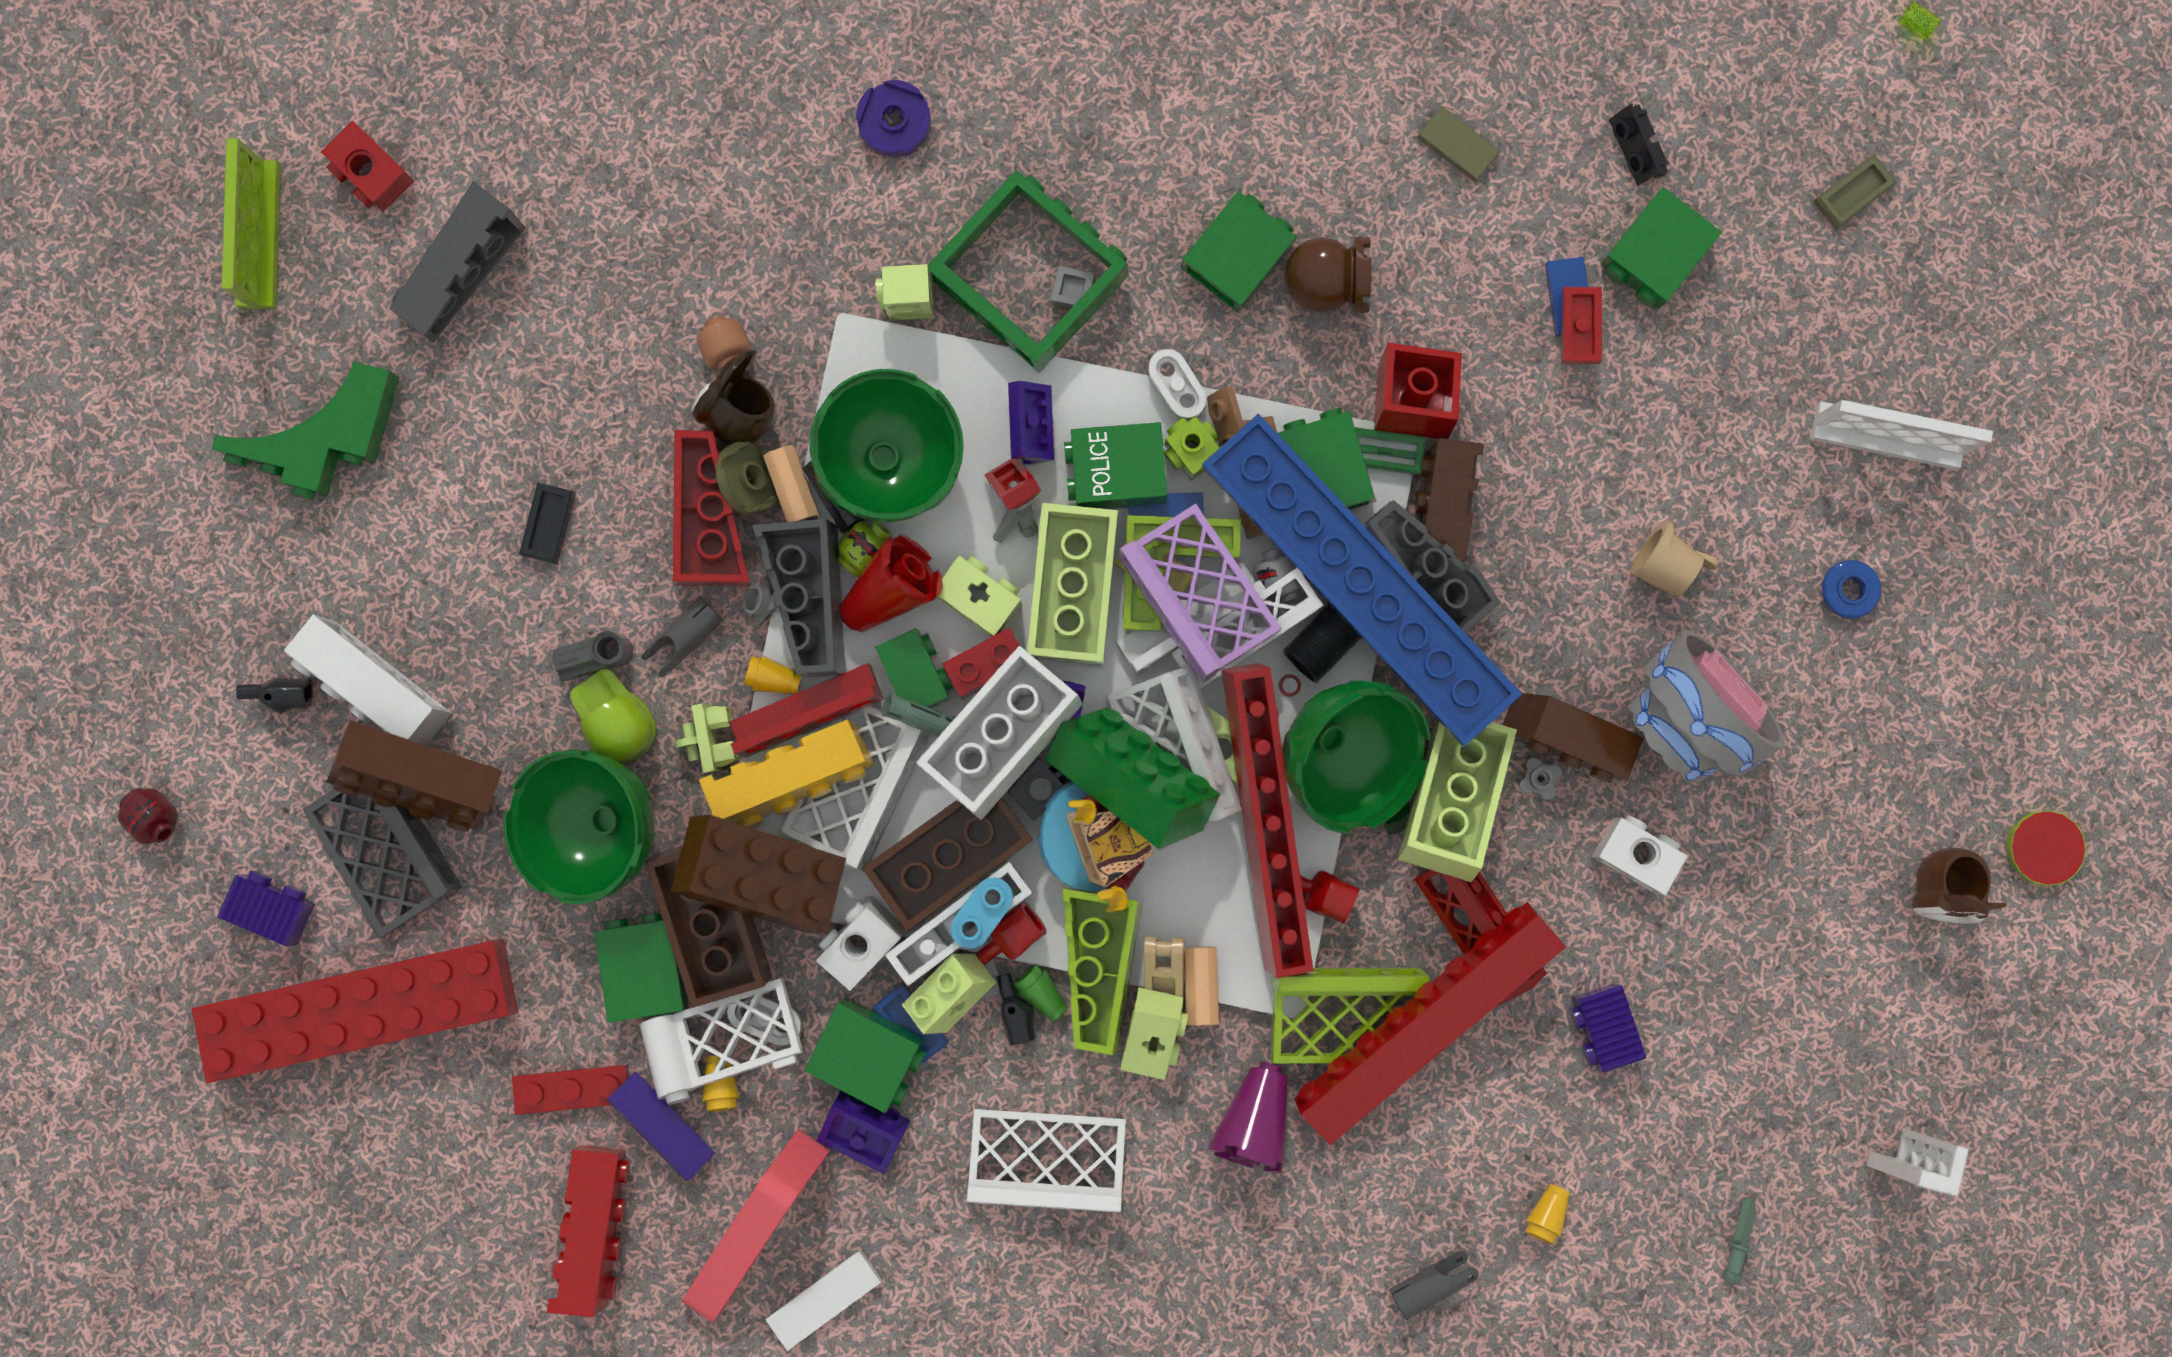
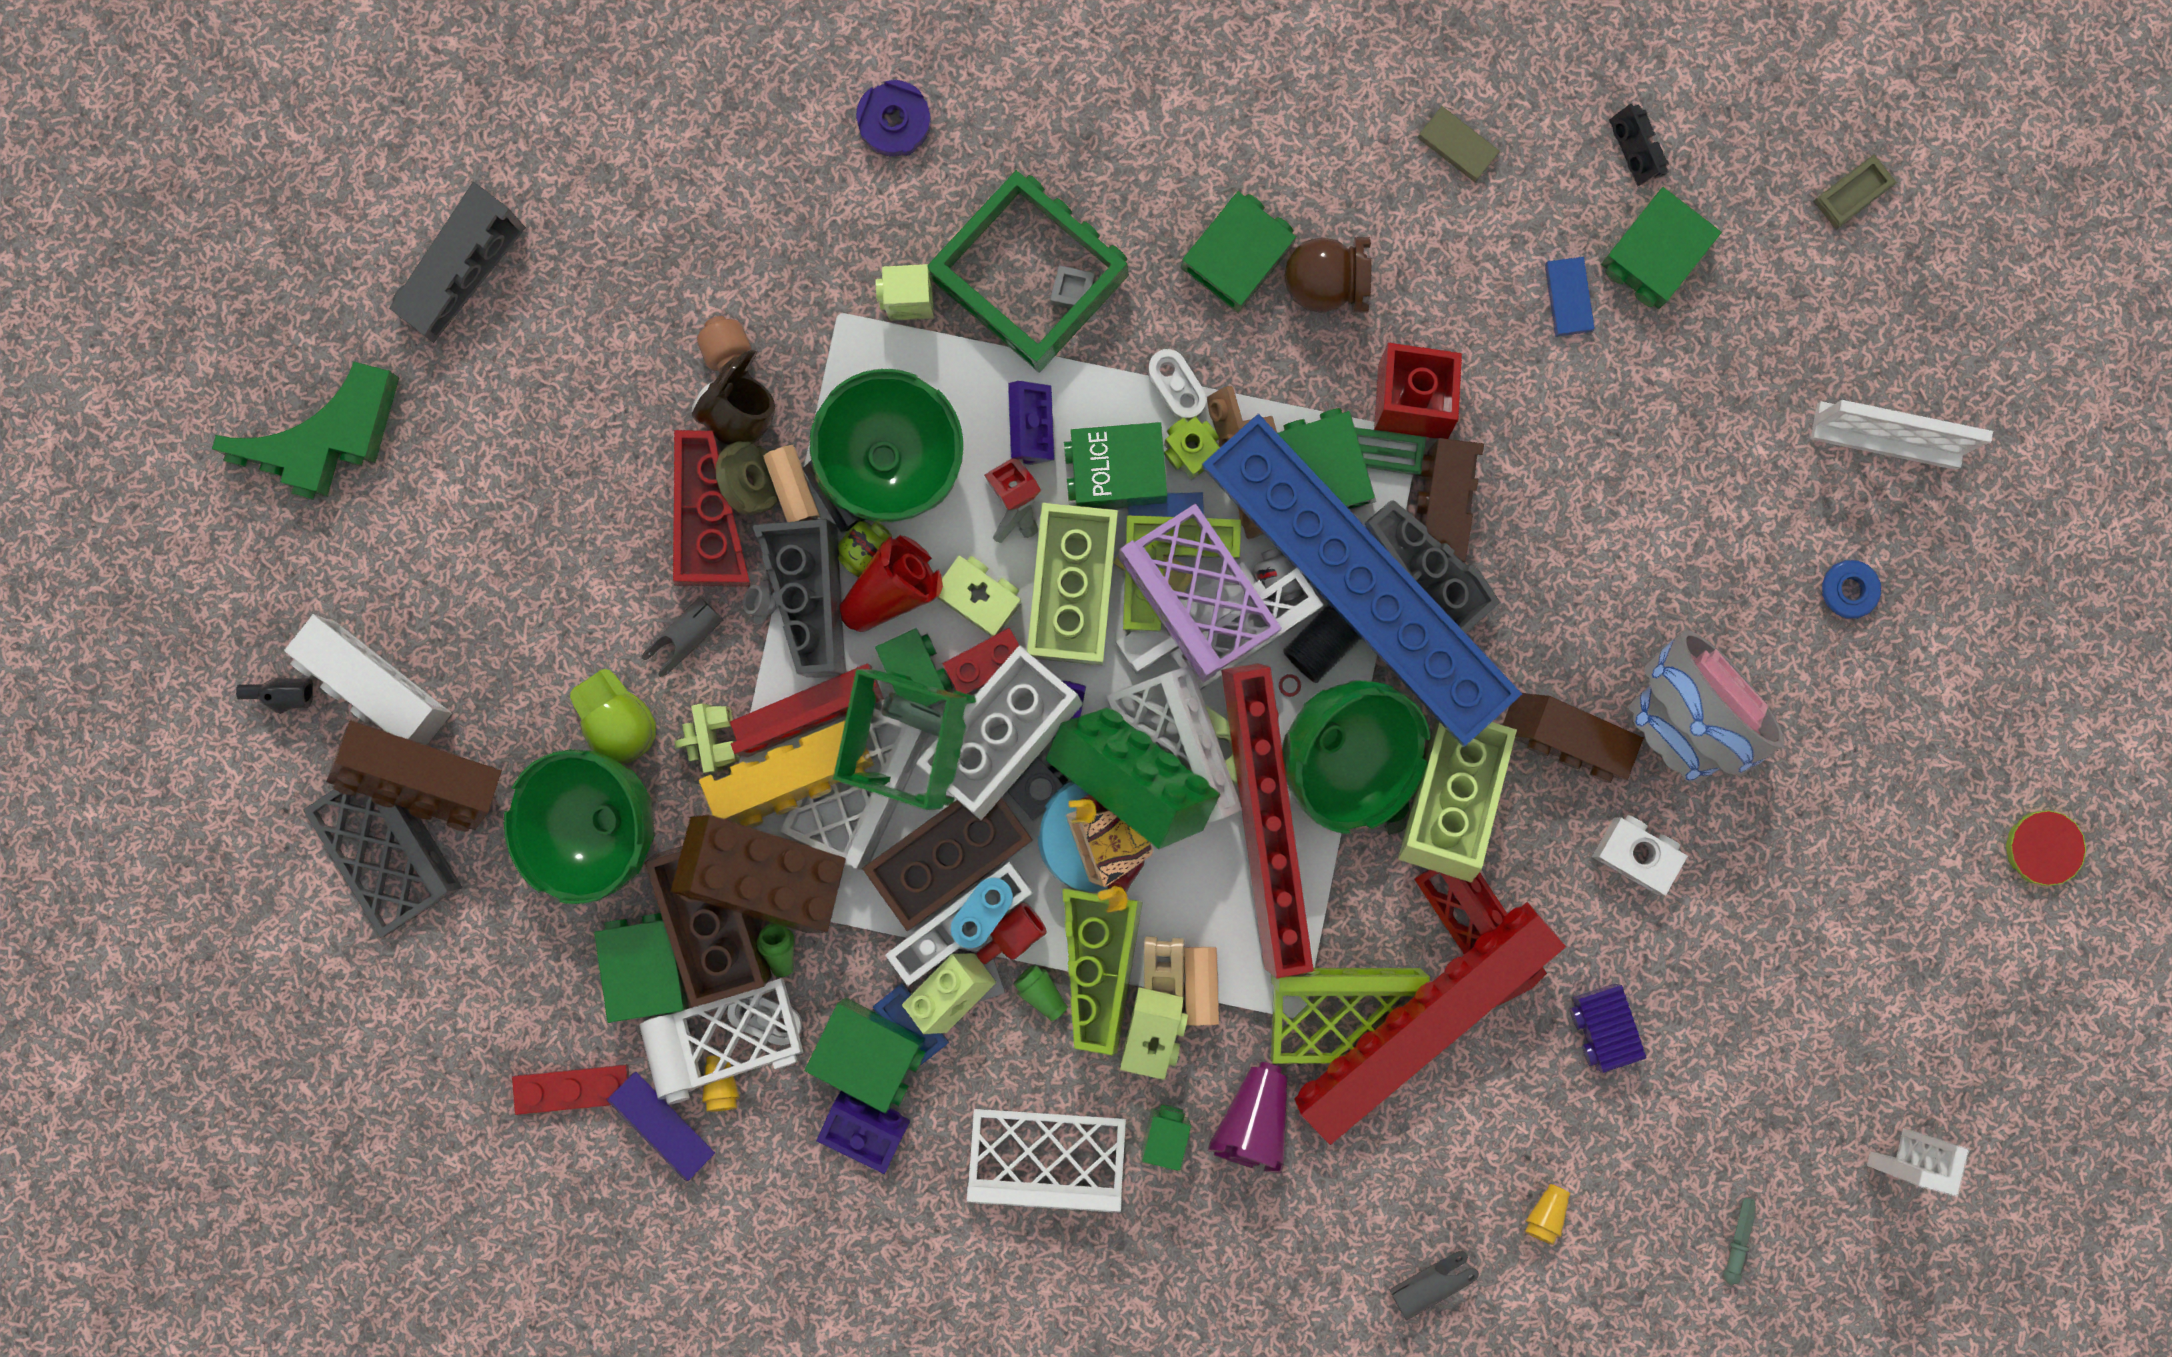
dark red head [117,788,178,844] -> none
red brick [191,939,519,1084] -> none
dark purple brick [217,870,315,946] -> none
lime fence [222,138,281,309] -> none
red brick [321,120,414,212] -> none
black tile [519,483,576,565] -> none
red wedge [546,1145,630,1317] -> none
dark grey piece [552,631,633,682] -> none
coral beam [681,1129,830,1323] -> none
yellow cone [743,655,802,695] -> none
white tile [765,1249,882,1351] -> none
white brick [816,897,905,991] -> none
black piece [996,973,1036,1046] -> none
red piece [1300,870,1360,924] -> none
light grey plate [1519,757,1562,800] -> none
red plate [1561,287,1602,364] -> none
tan hat [1630,520,1719,598] -> none
clear neon green hinge [1898,0,1942,41] -> none
reddish brown piece [1913,847,2007,924] -> none
none -> bright green cone [756,924,795,977]
none -> green piece [833,669,976,810]
none -> green brick [1140,1104,1191,1172]

